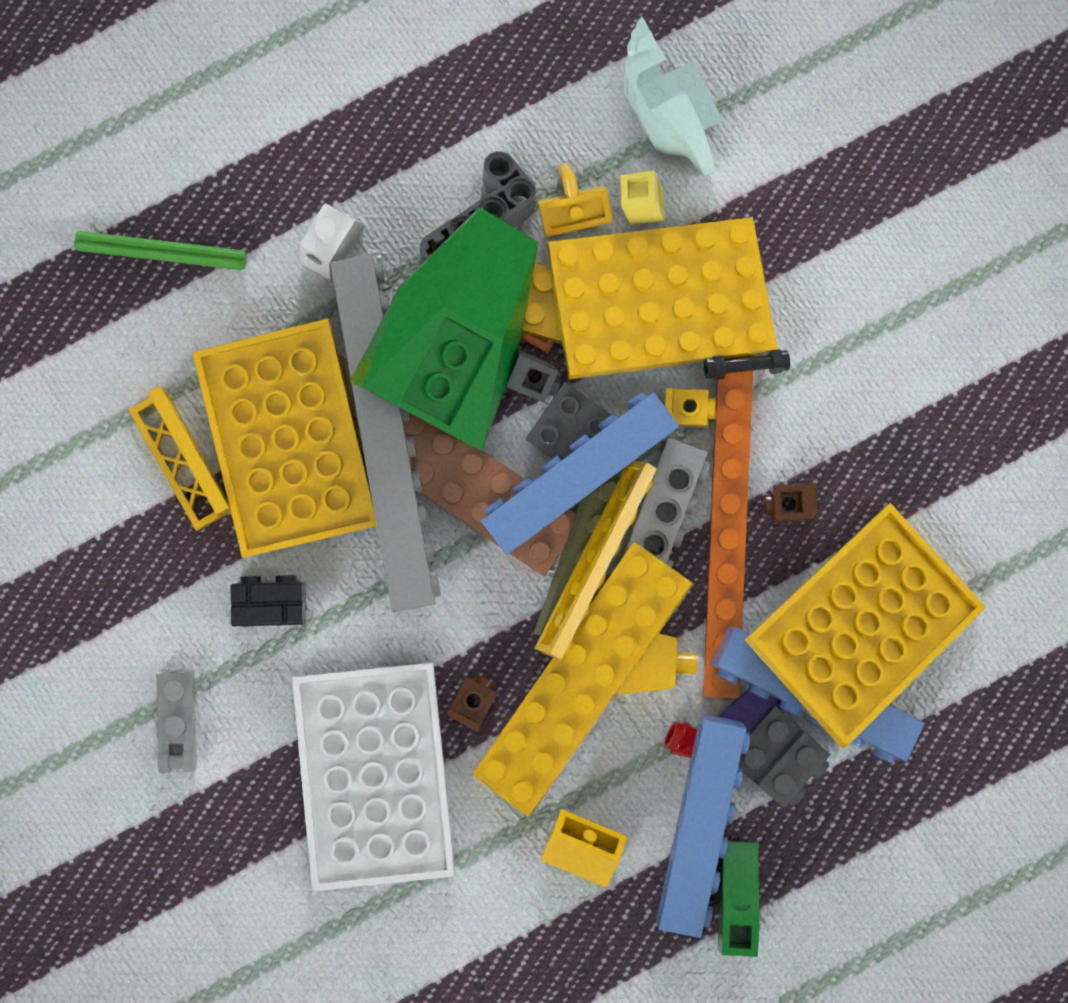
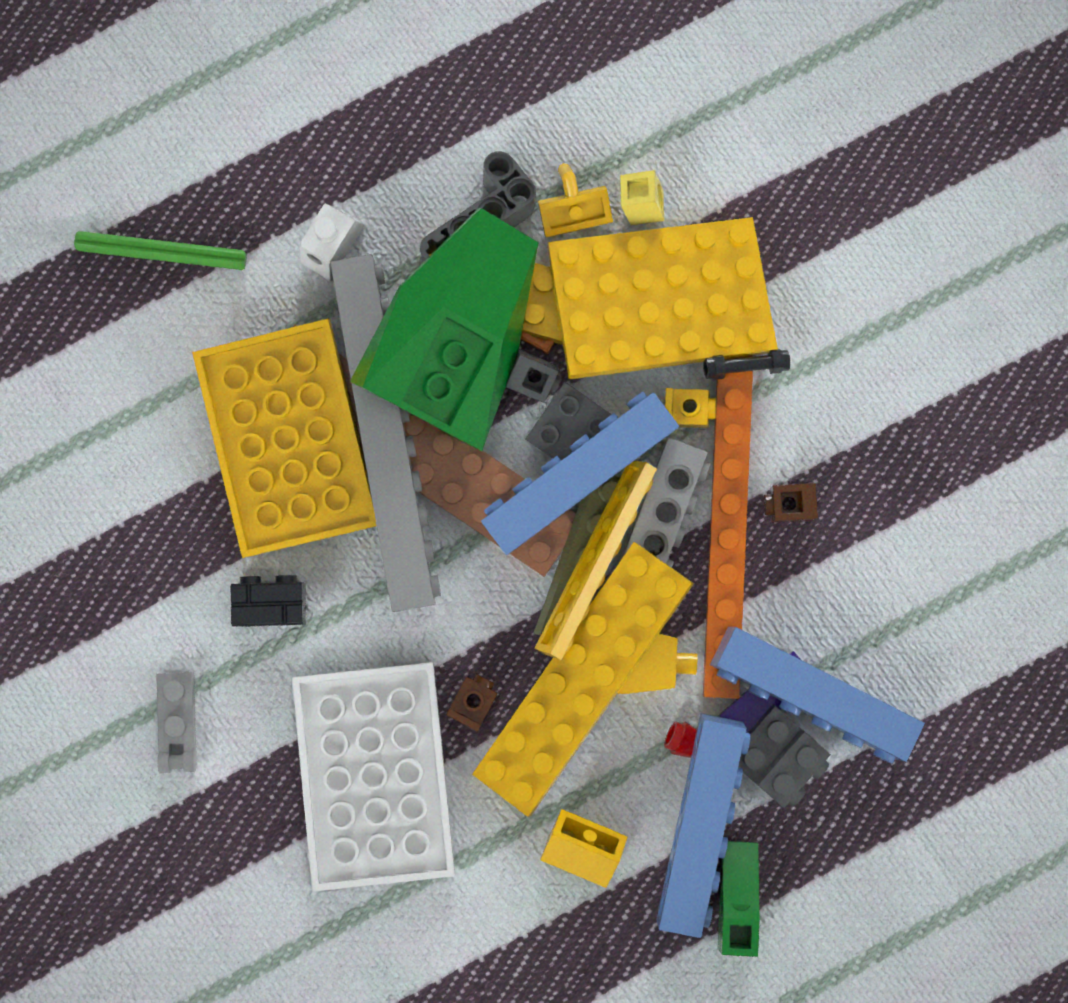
yellow fence [128,386,231,531] -> none
light aqua animal [622,17,723,177] -> none
yellow plate [744,503,986,749] -> none

